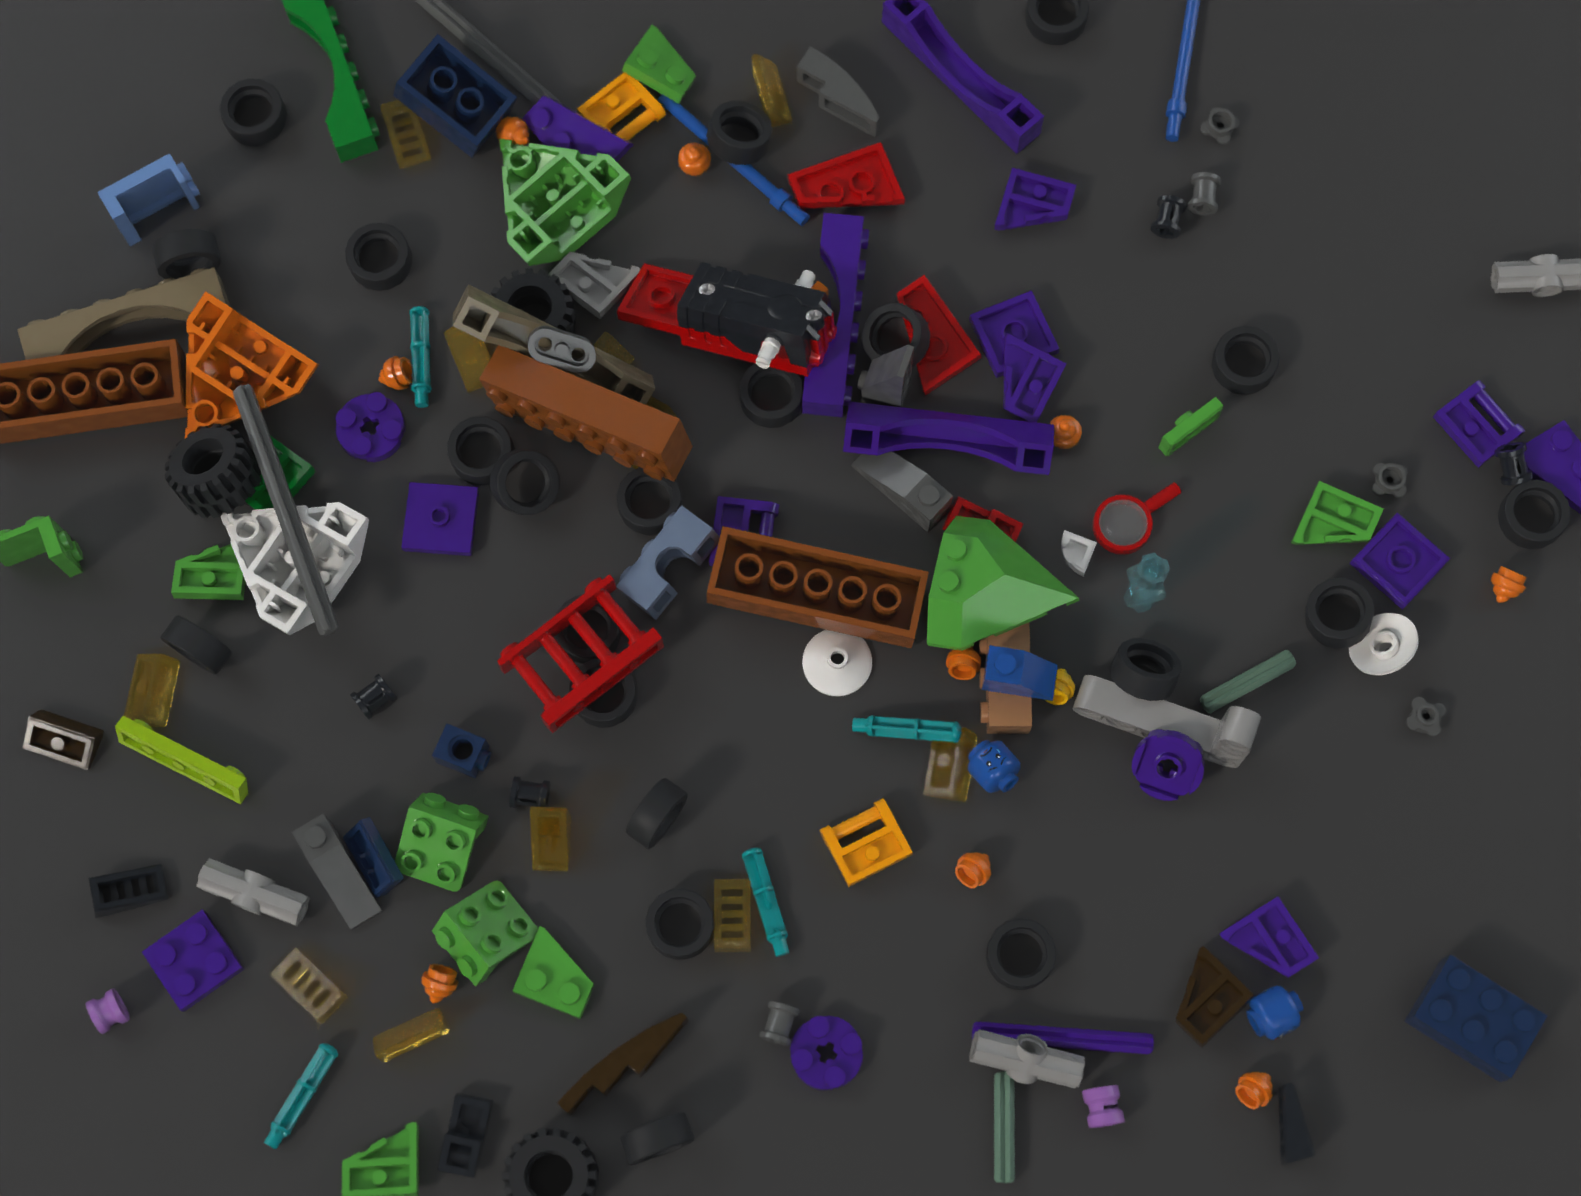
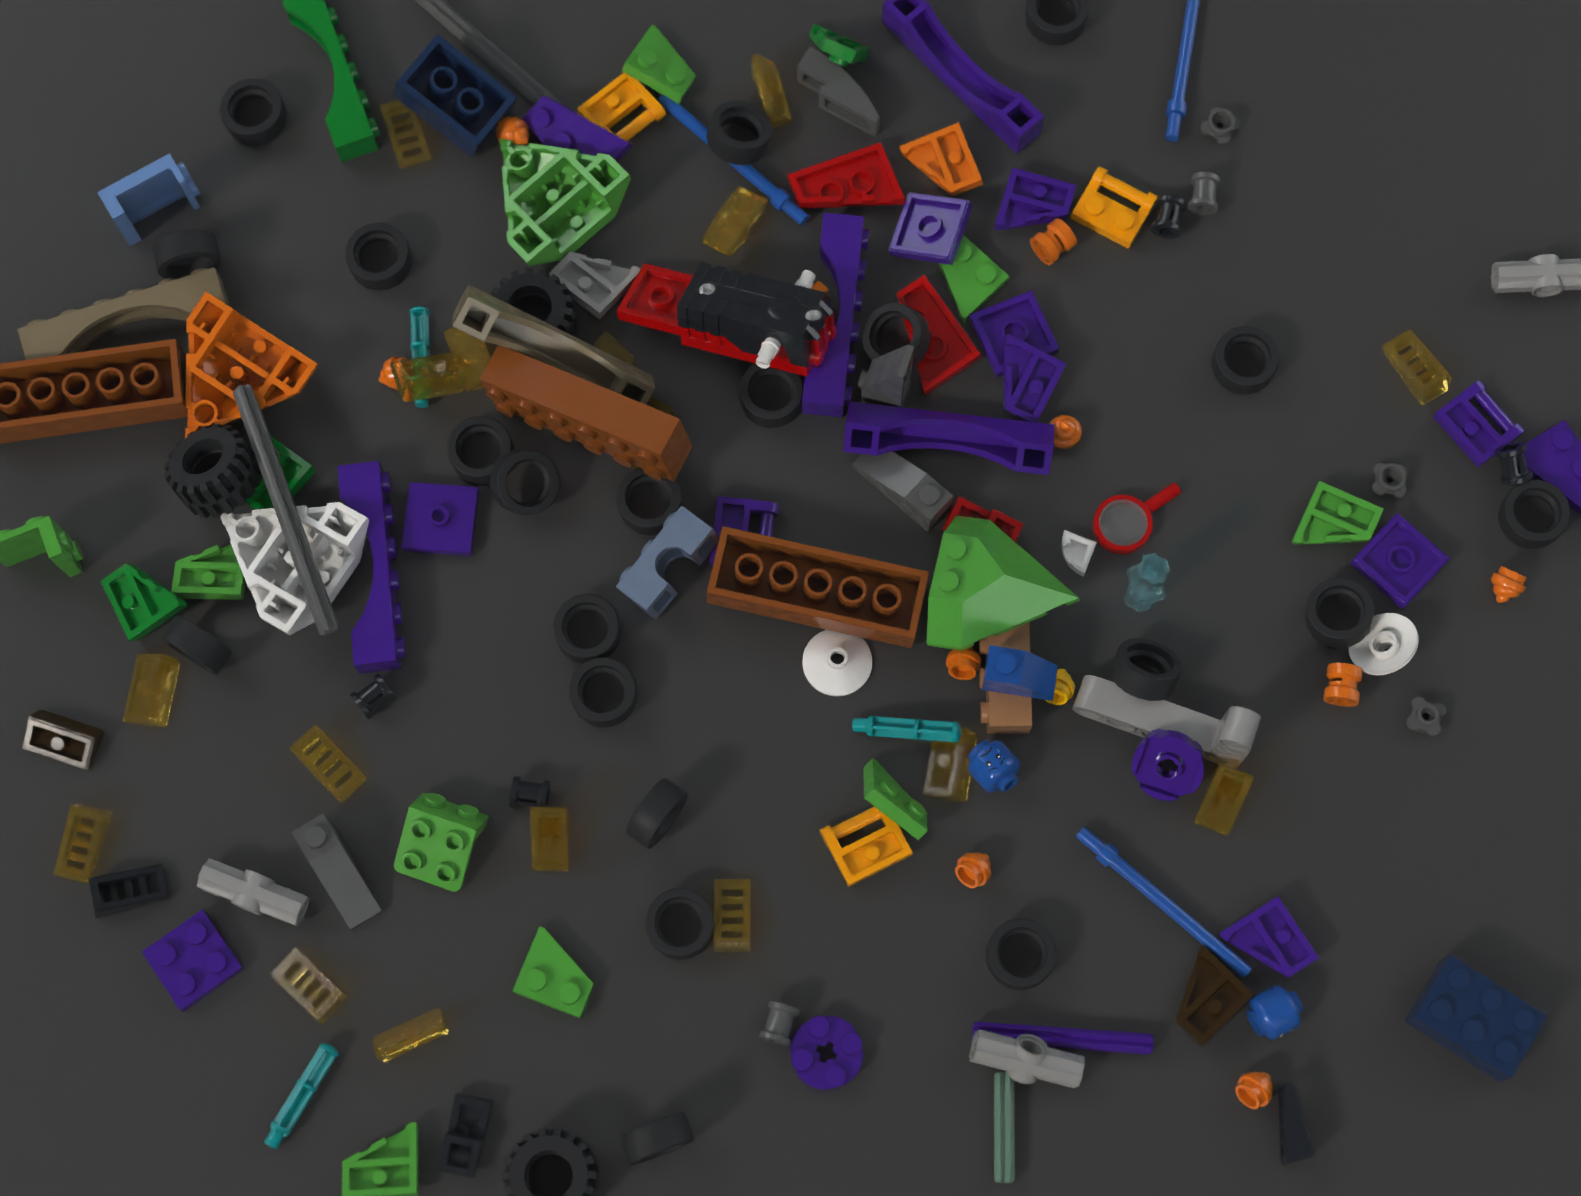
medium lavender wheel [86,988,130,1034] -> none
lime plate [115,716,248,805] -> none
dark purple plate [336,392,406,462] -> none
dark blue plate [343,817,404,898] -> none
orange plate [421,964,458,1003] -> none
dark blue brick [432,723,492,779] -> none
bright green bracket [432,881,538,987] -> none
red fence [497,574,664,734] -> none
dark grey plate [527,326,596,373] -> none
dark brown slope [557,1012,688,1115] -> none
orange plate [678,143,711,176] -> none
teal piece [742,847,790,957] -> none
medium lavender wheel [1082,1085,1125,1129] -> none
bright green plate [1158,397,1224,456] -> none
sand green axle [1200,650,1296,713] -> none
none -> clear yellow slope [53,804,112,883]
none -> green wing [100,563,187,641]
none -> clear yellow slope [290,725,367,803]
none -> dark purple arch [338,461,406,674]
none -> clear yellow slope [390,352,467,402]
none -> clear yellow slope [702,186,768,257]
none -> green wing [809,23,871,66]
none -> bright green wing [863,758,928,840]
none -> dark purple plate [888,192,973,265]
none -> orange wing [899,122,983,197]
none -> bright green wing [938,235,1009,324]
none -> orange wheel [1030,218,1077,265]
none -> light orange plate [1070,166,1158,249]
none -> blue bar [1075,826,1252,979]
none -> clear yellow slope [1194,763,1254,836]
none -> orange wheel [1323,663,1363,707]
none -> clear yellow slope [1382,329,1451,405]

